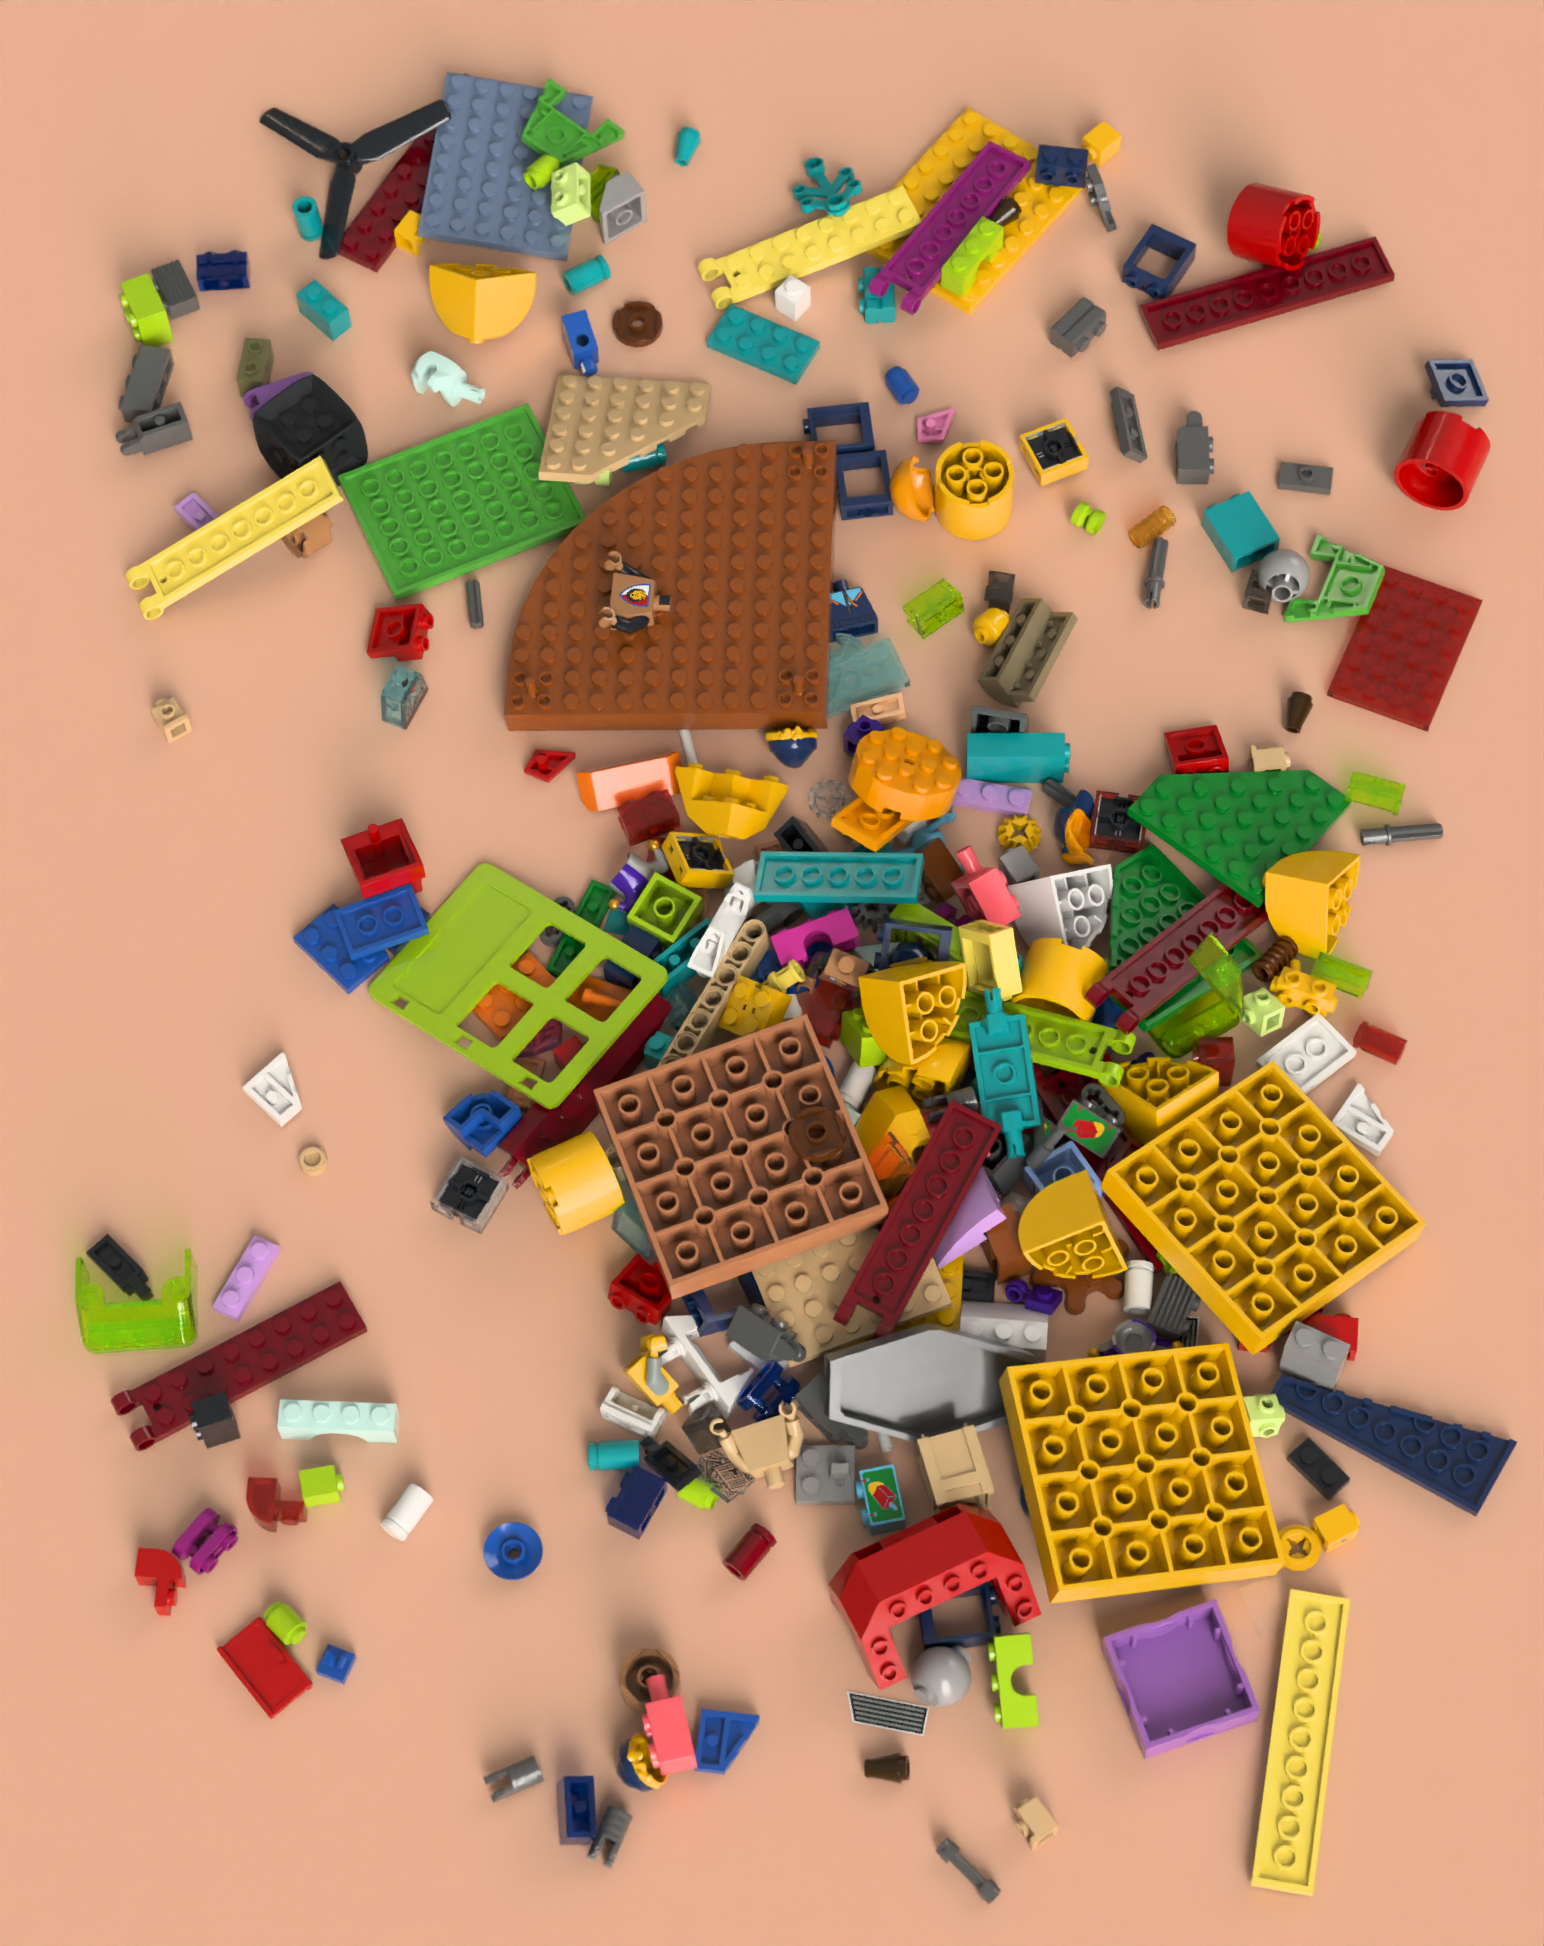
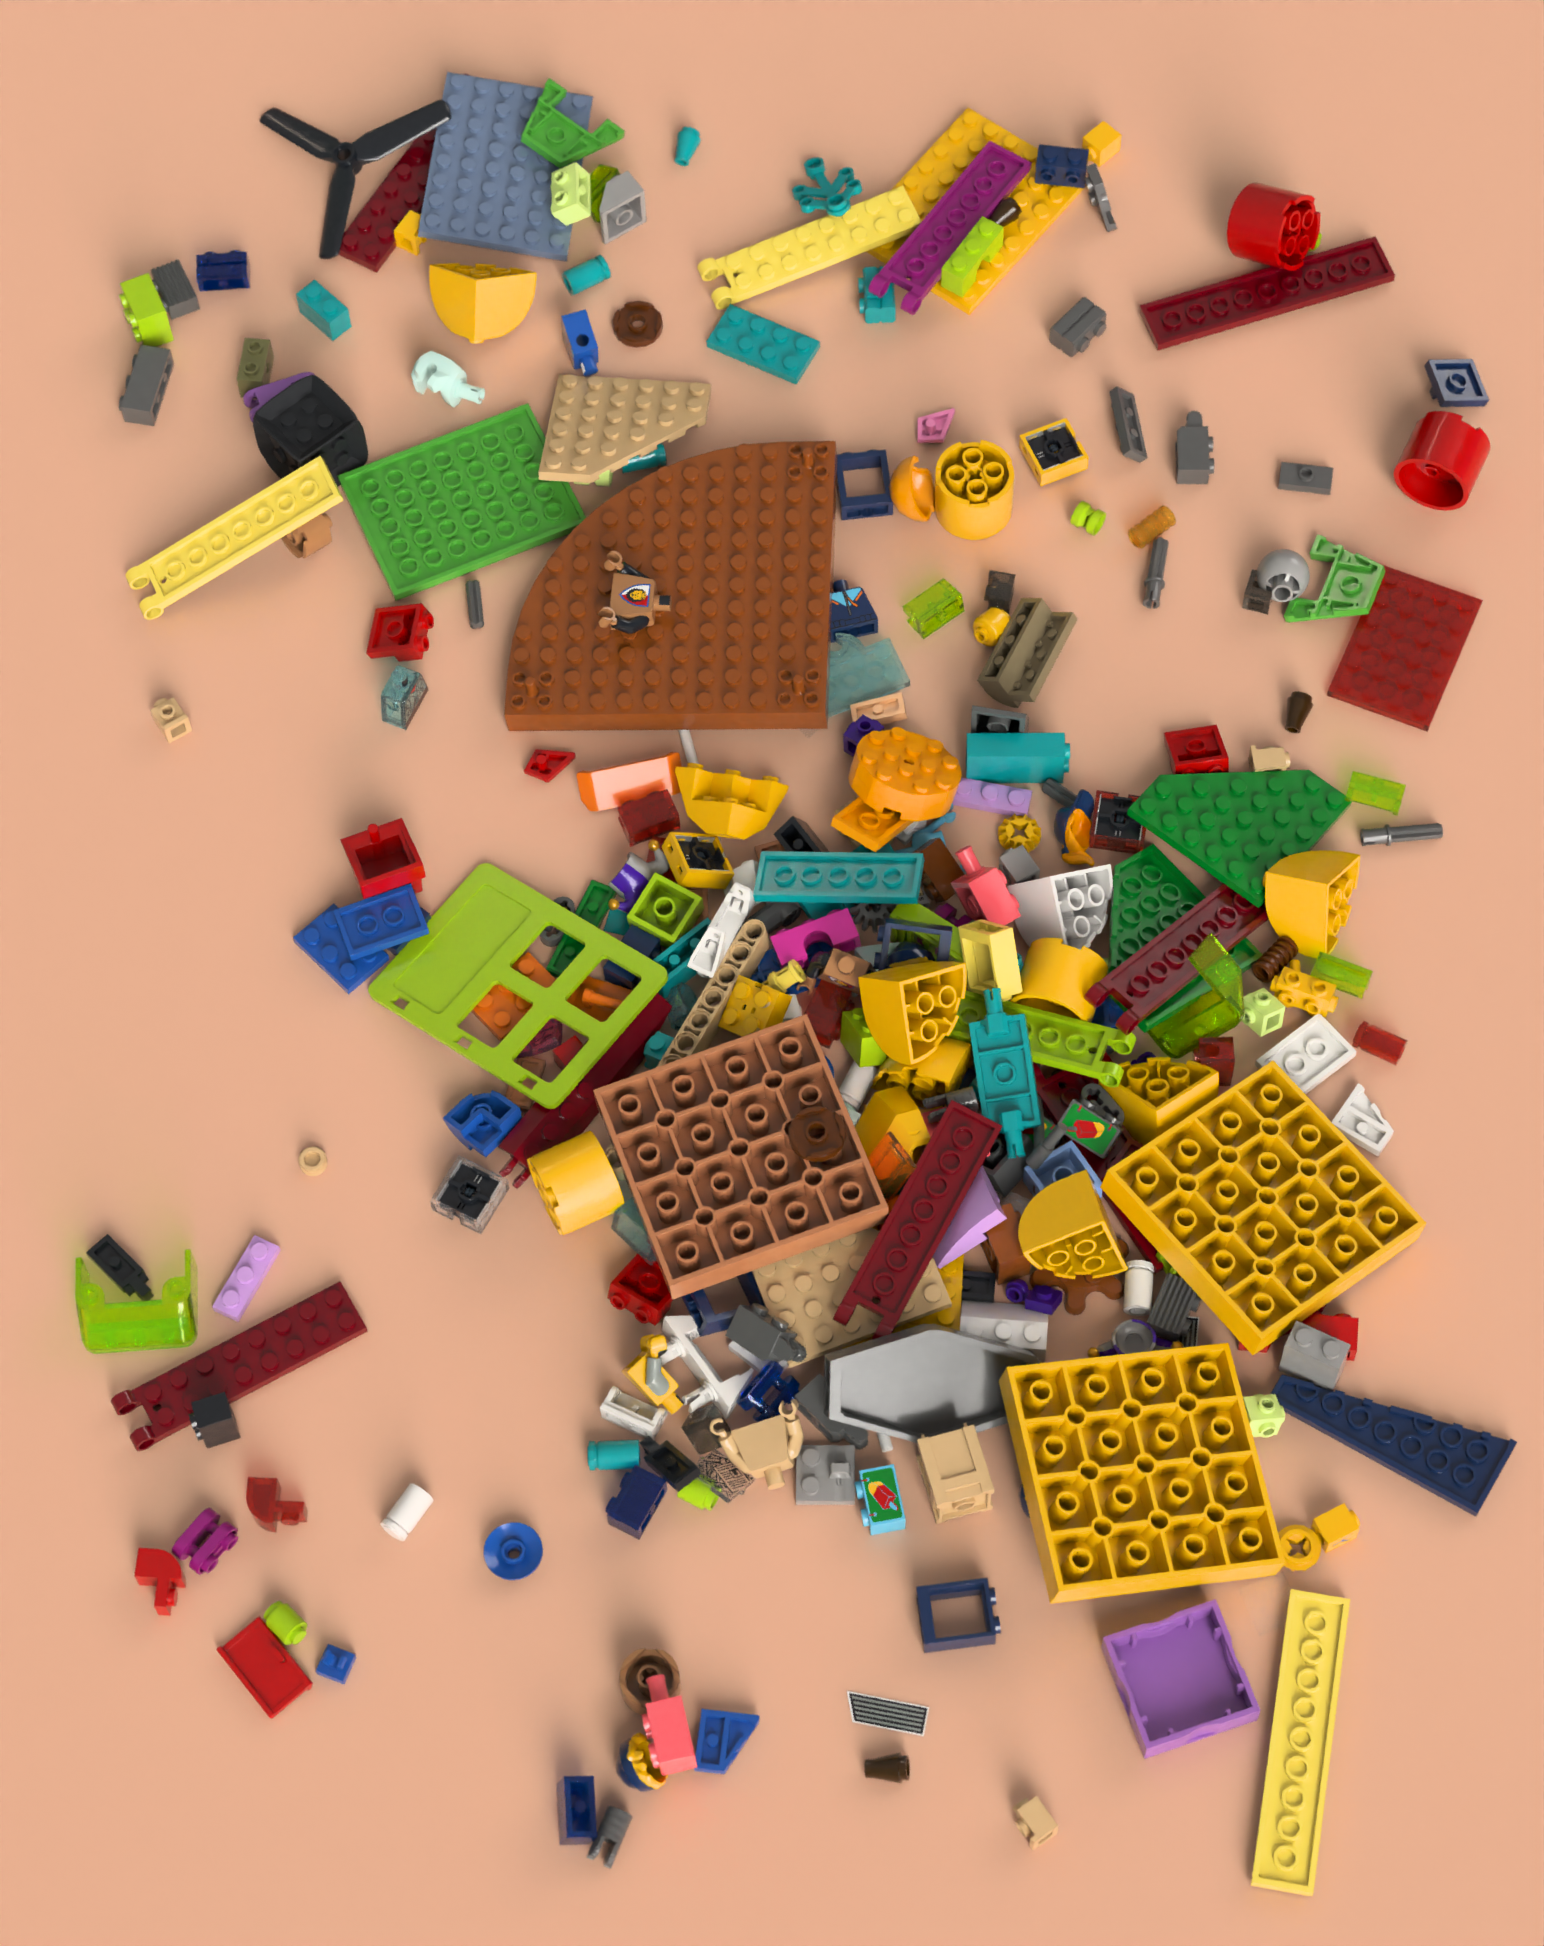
dark grey hinge [115,402,193,456] -> none
lavender plate [174,492,219,531] -> none
white wing [243,1052,302,1127] -> none
light aqua arch [277,1399,400,1443] -> none
teal piece [292,196,323,241] -> none
lime brick [299,1464,345,1508] -> none
dark grey hinge [483,1755,544,1803] -> none
lime brick [523,154,560,190] -> none
dark red piece [722,1523,777,1581] -> none
dark blue hair [766,726,818,768] -> none
white brick [775,275,811,322] -> none
dark blue window [803,402,875,455] -> none
clear gear [808,780,851,821] -> none
red wedge [828,1504,1041,1690] -> none
blue brick [884,366,919,404] -> none
light grey brick [911,1645,971,1707] -> none
dark grey bar [936,1838,1001,1904] -> none
lime arch [988,1632,1039,1729] -> none
dark blue window [1122,224,1197,299] -> none
teal brick [1201,491,1280,572] -> none
black plate [1287,1437,1350,1501] -> none

